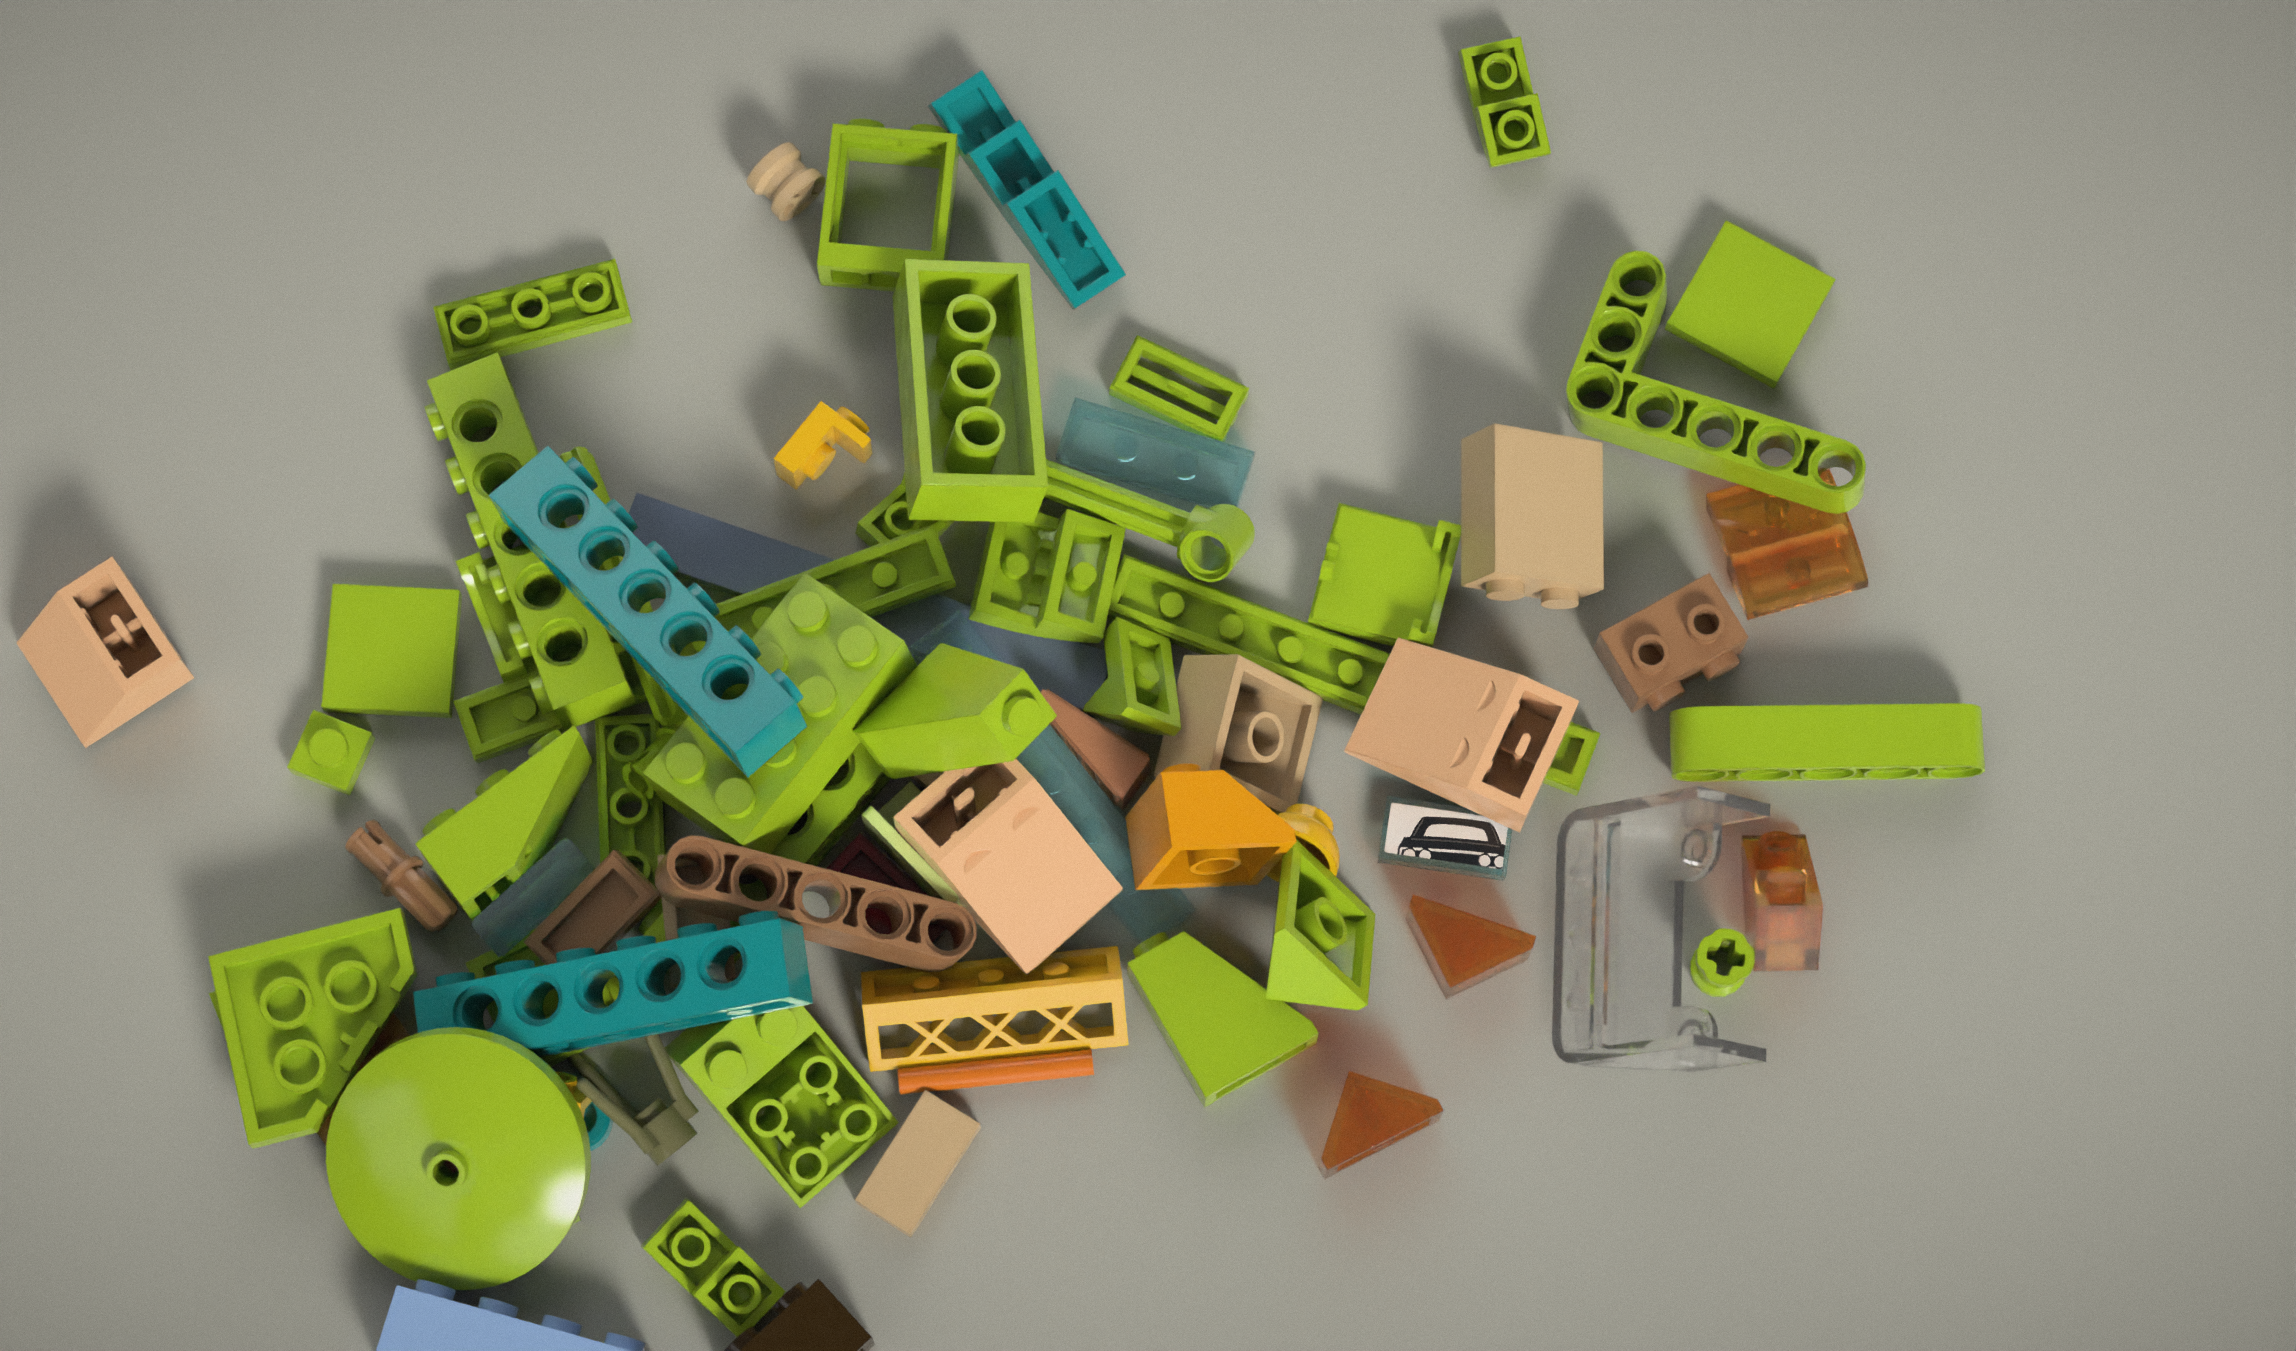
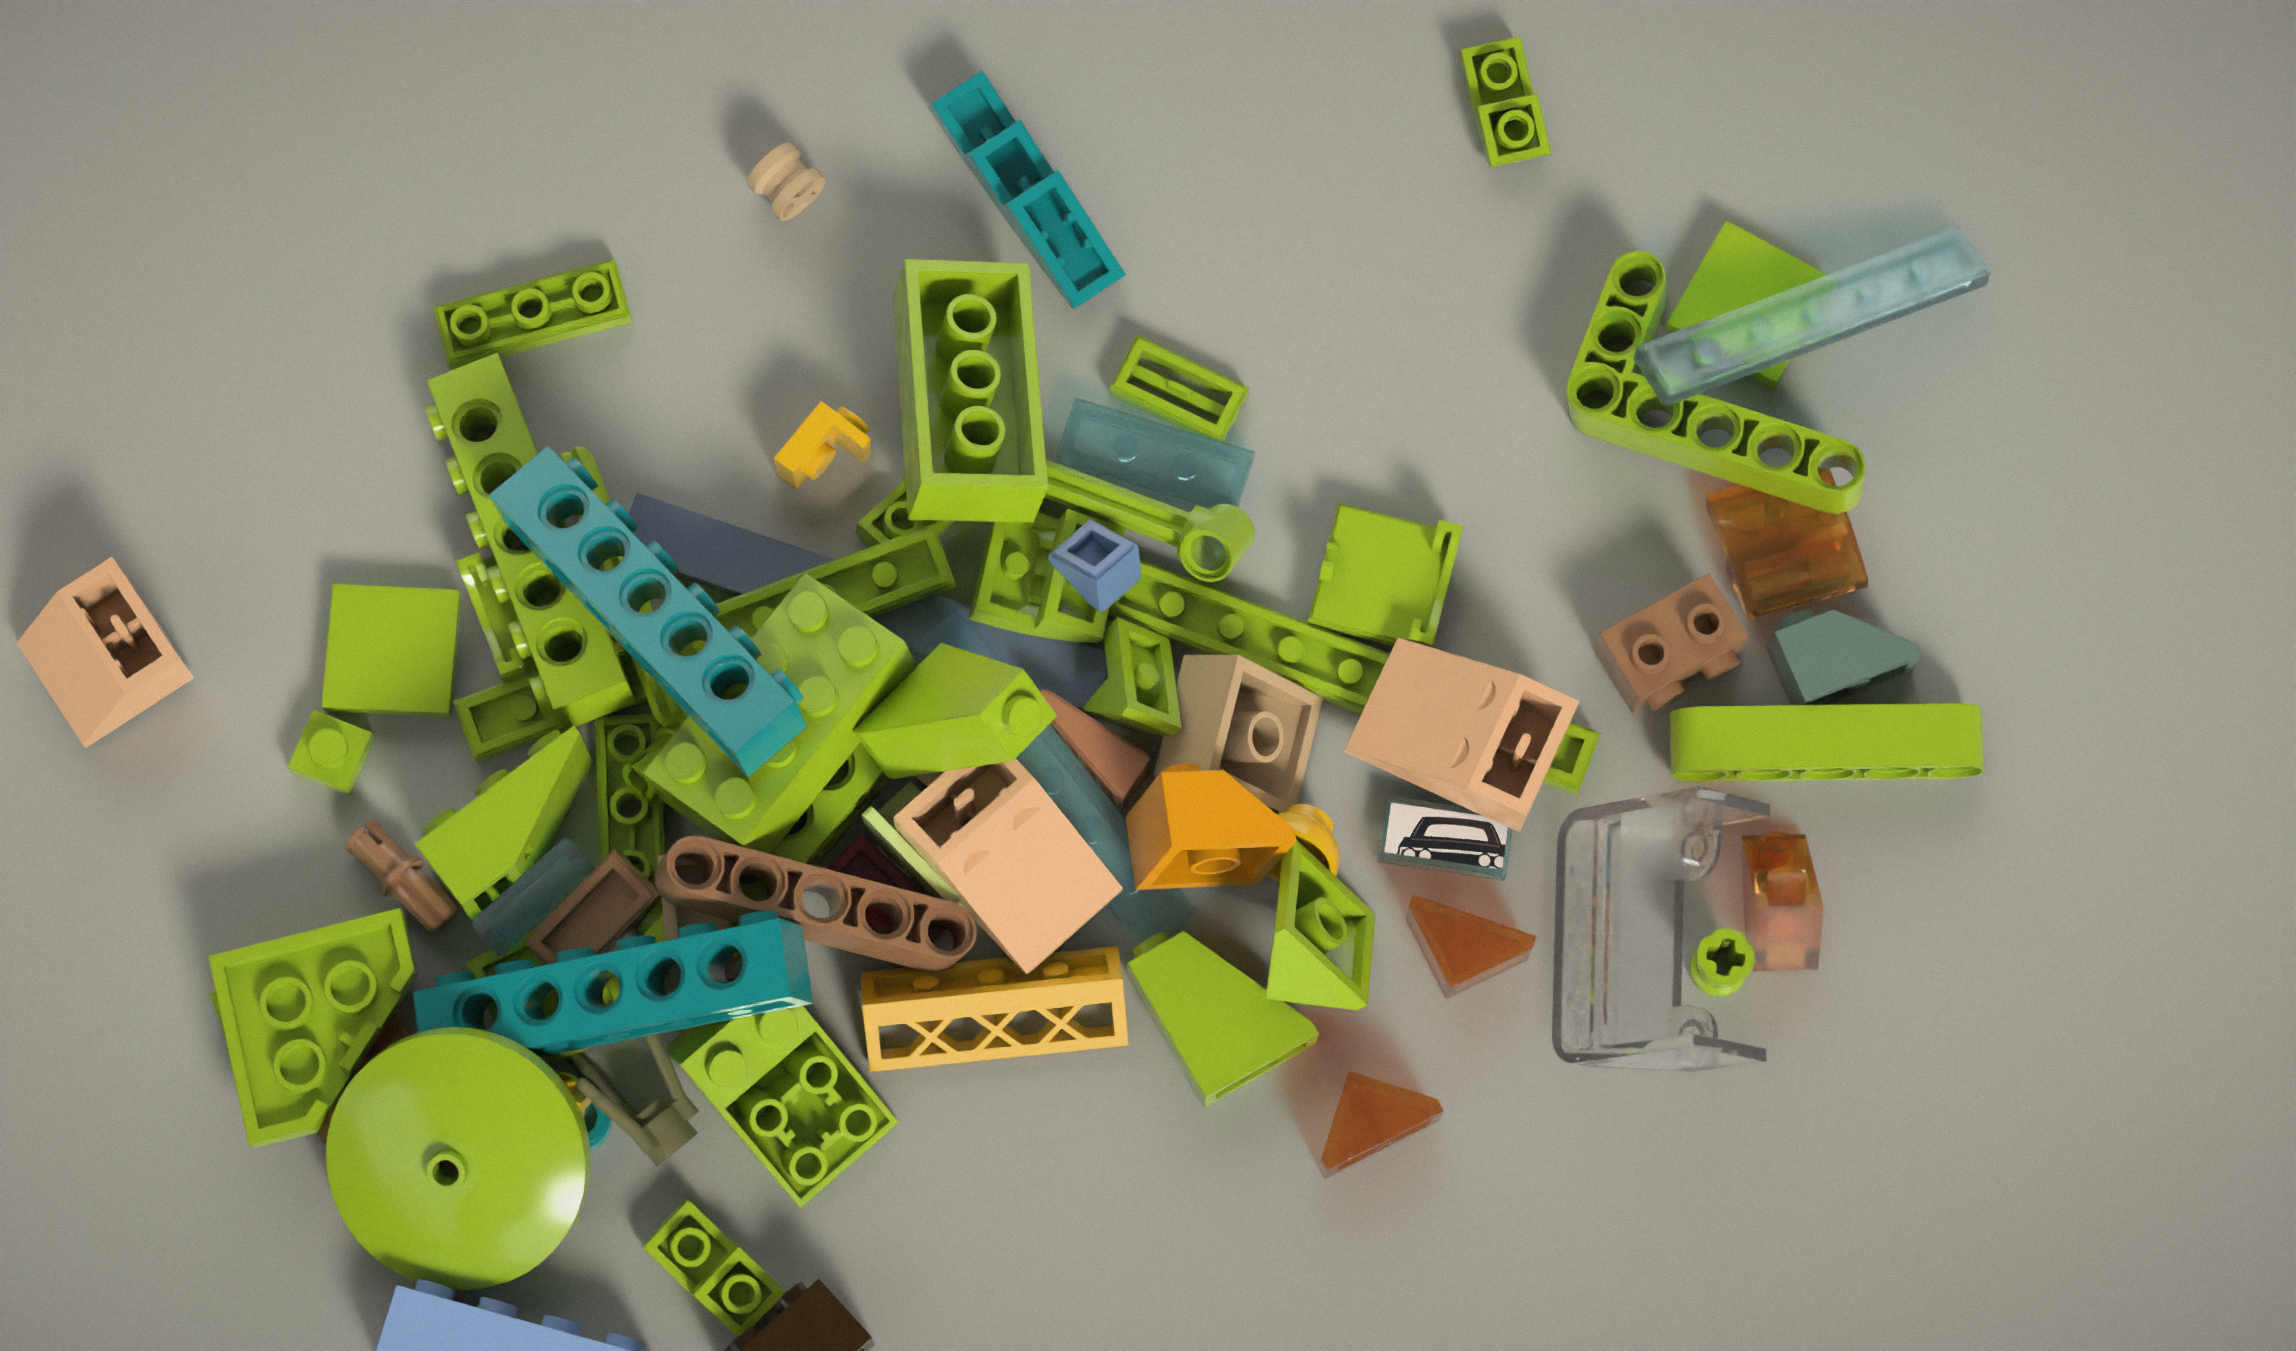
lime window [817,118,959,292] -> none
tan tile [855,1090,981,1238] -> none
orange bar [897,1049,1094,1095] -> none
tan brick [1461,423,1604,609] -> none
none -> medium blue slope [1048,519,1141,612]
none -> clear light blue tile [1633,226,1991,407]
none -> sand green slope [1766,609,1923,705]

